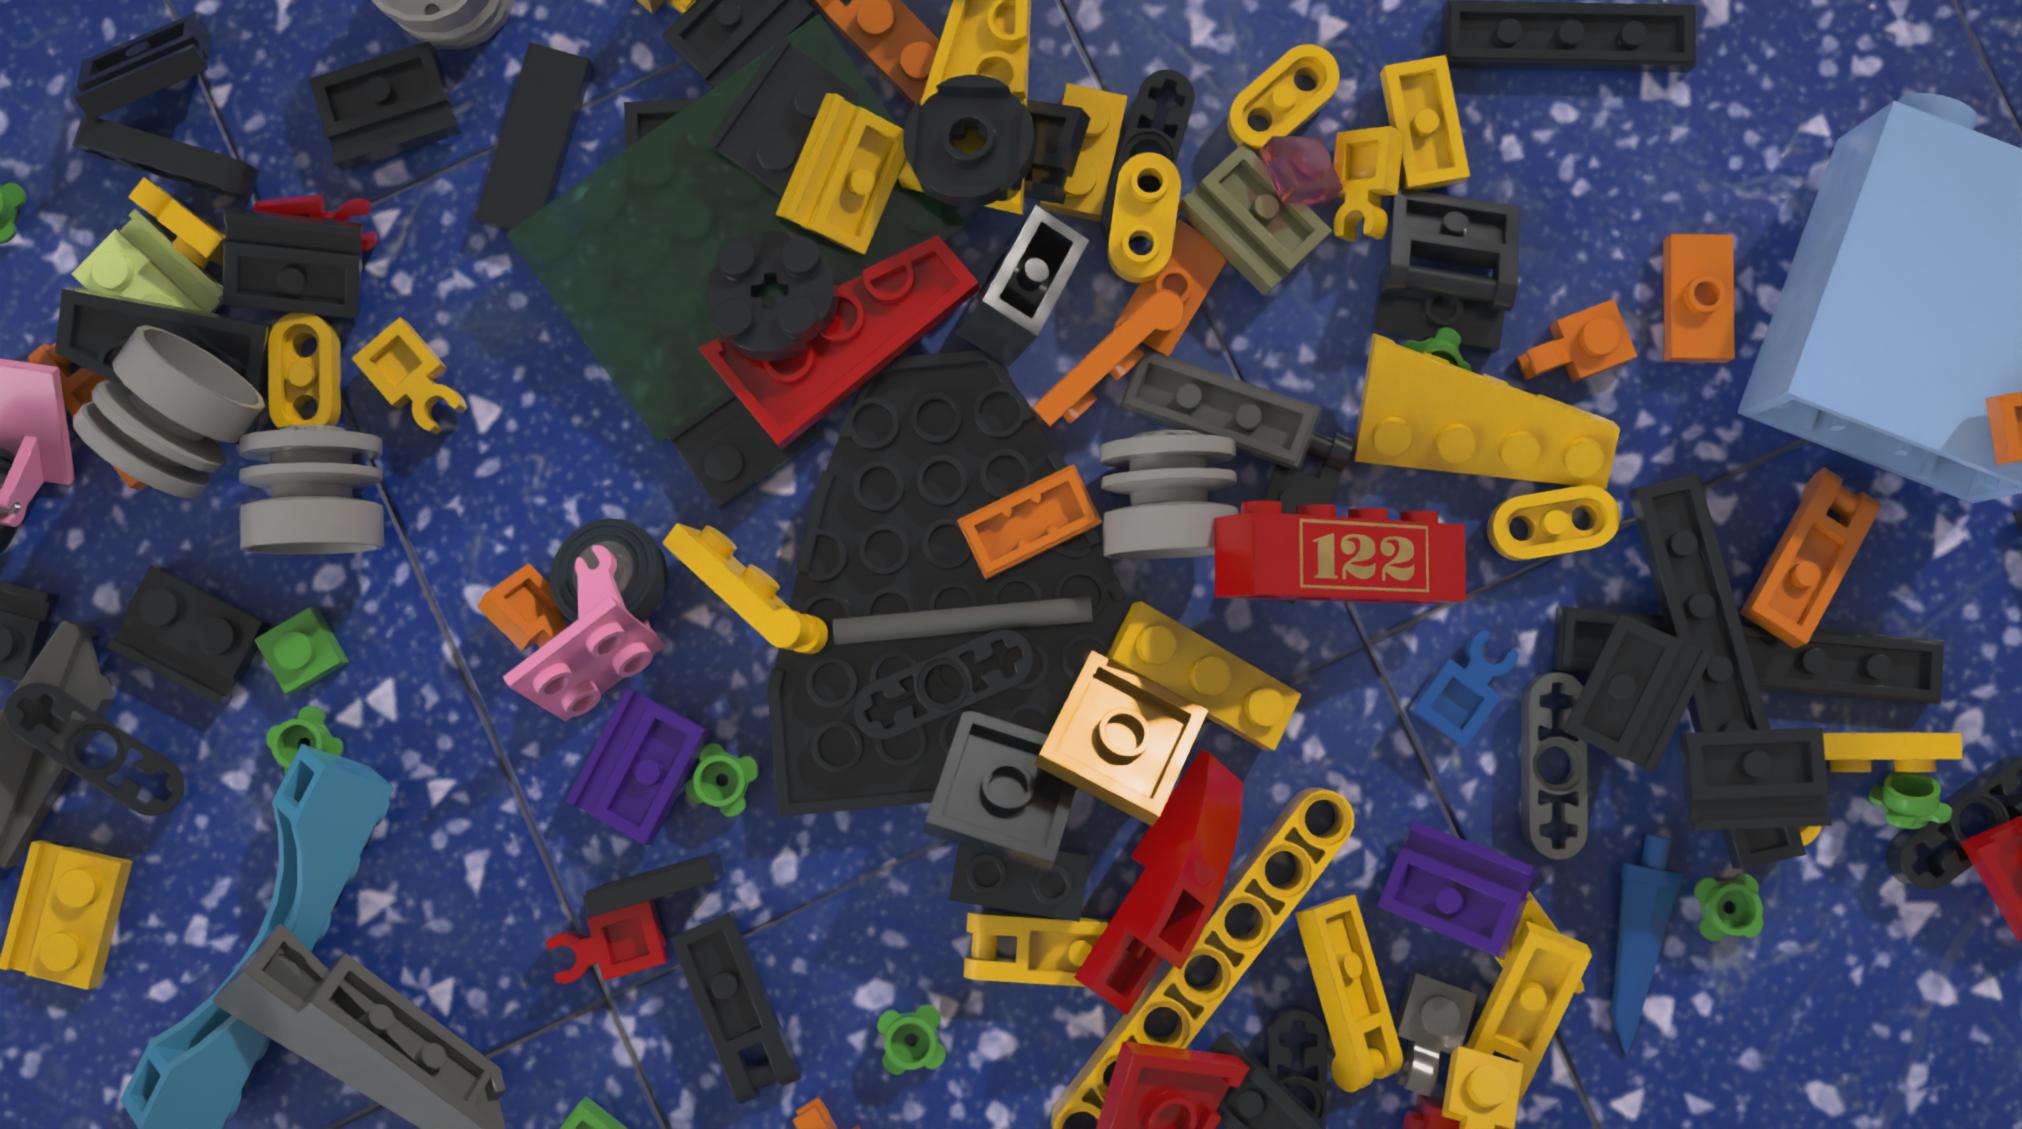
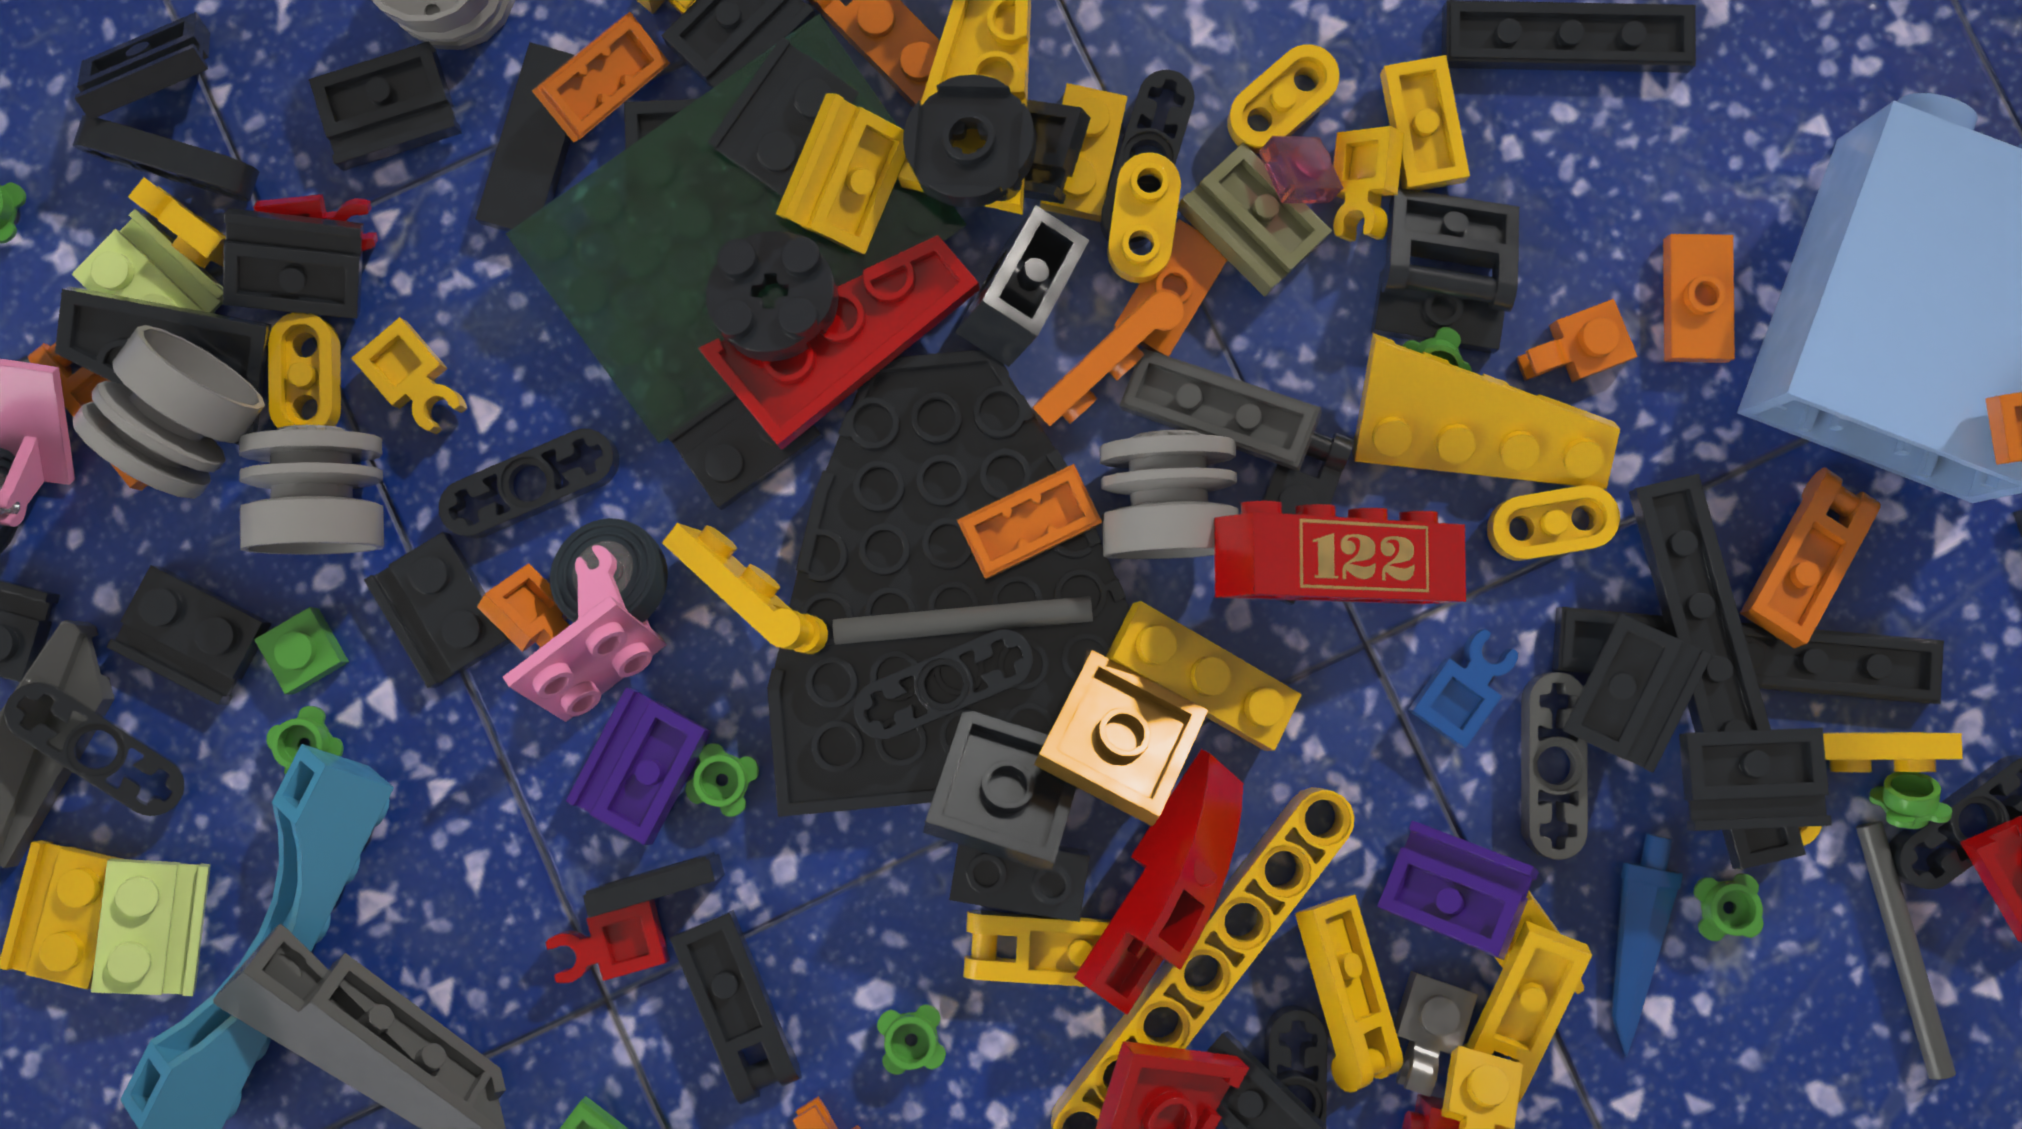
none -> yellowish green plate [91,858,211,996]
none -> black plate [364,532,512,688]
none -> black beam [439,428,619,539]
none -> orange plate [532,12,670,142]
none -> dark grey piece [1856,821,1956,1080]

